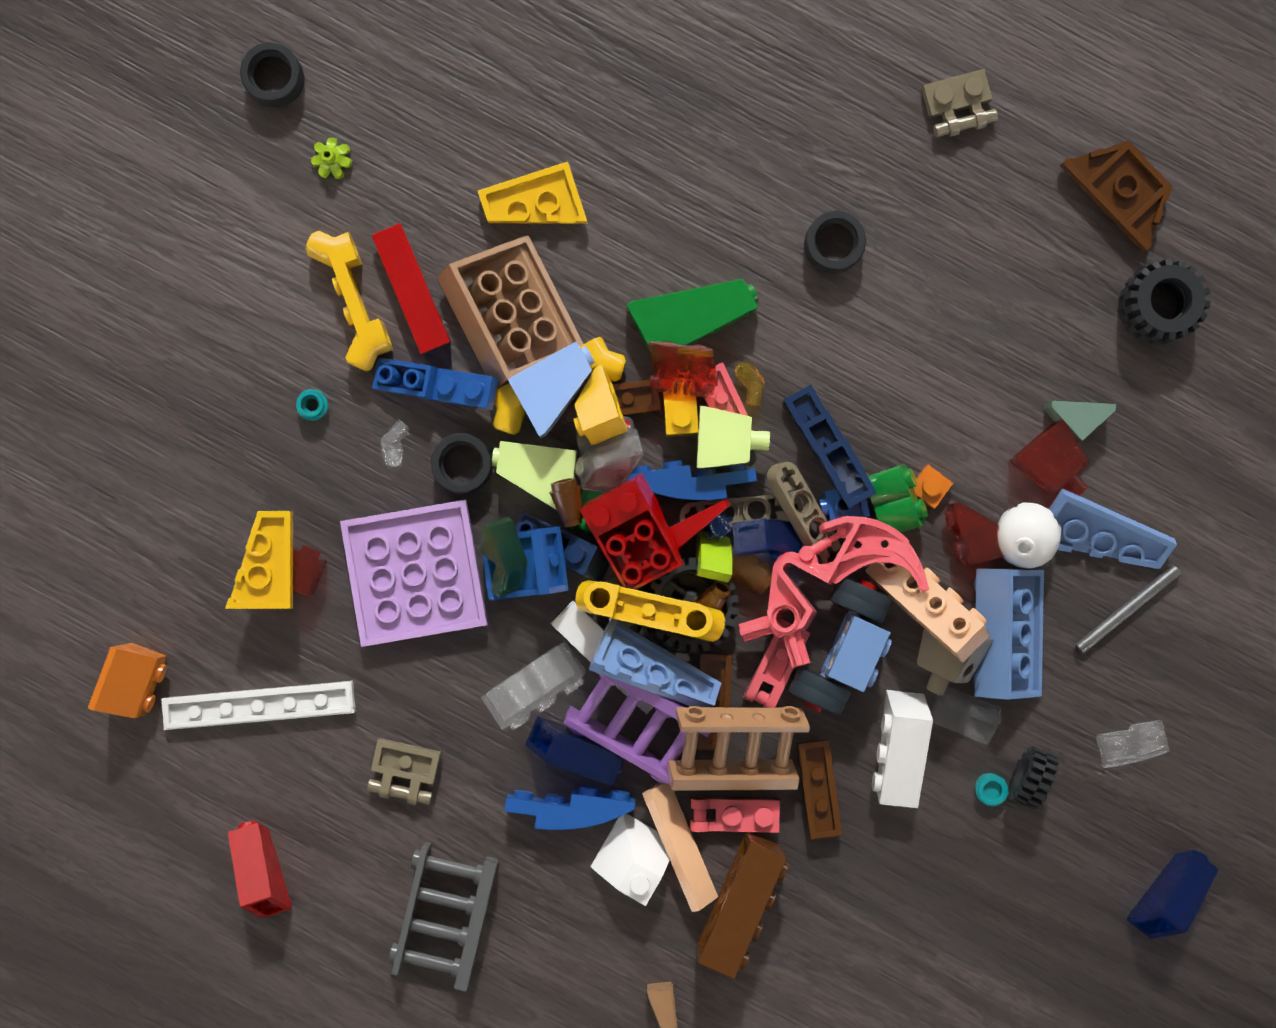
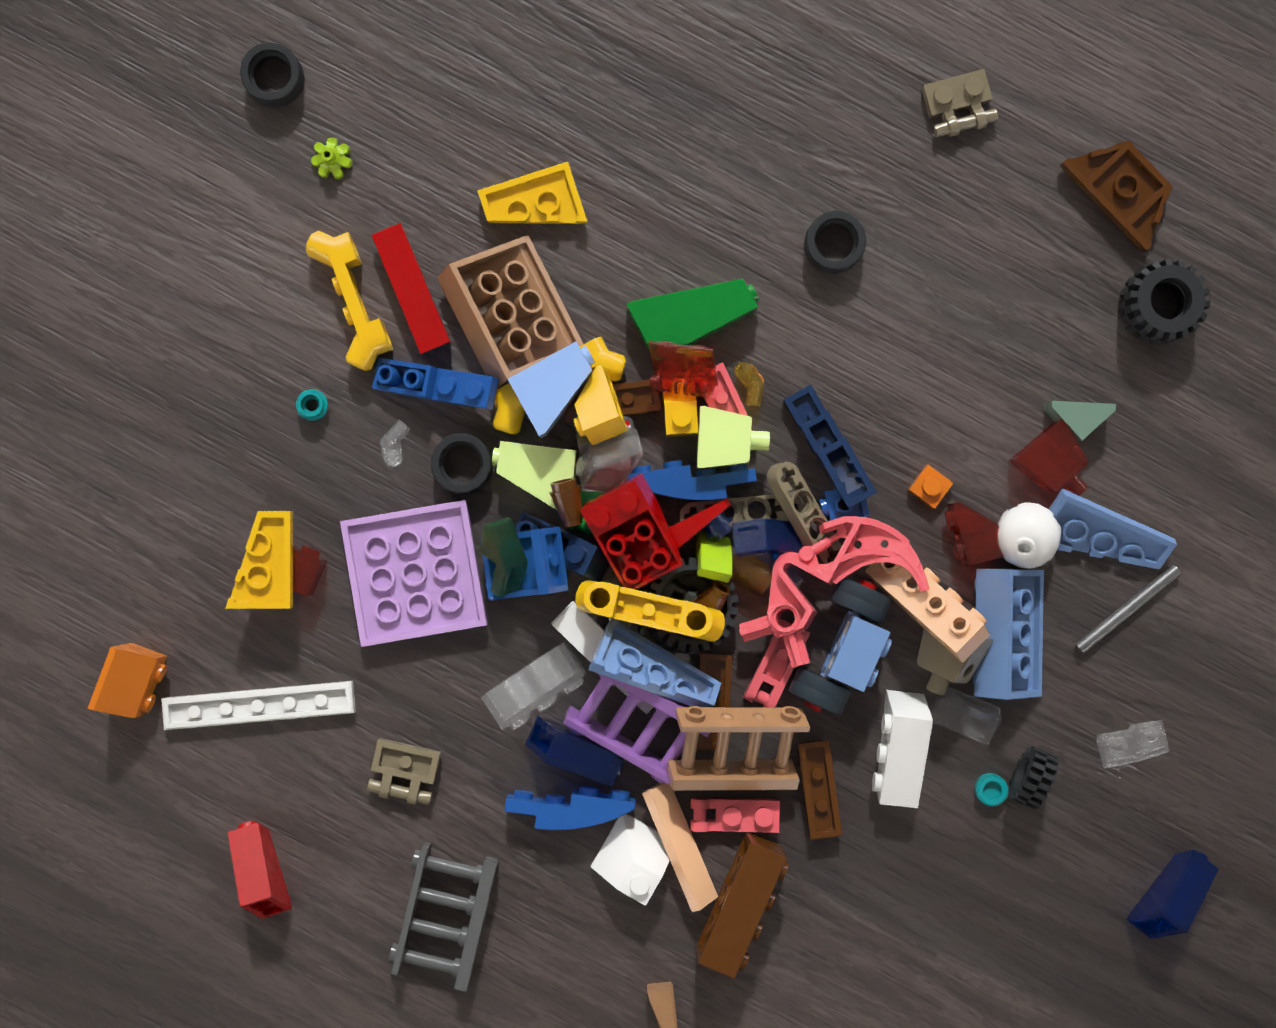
green brick [868,463,928,533] -> none

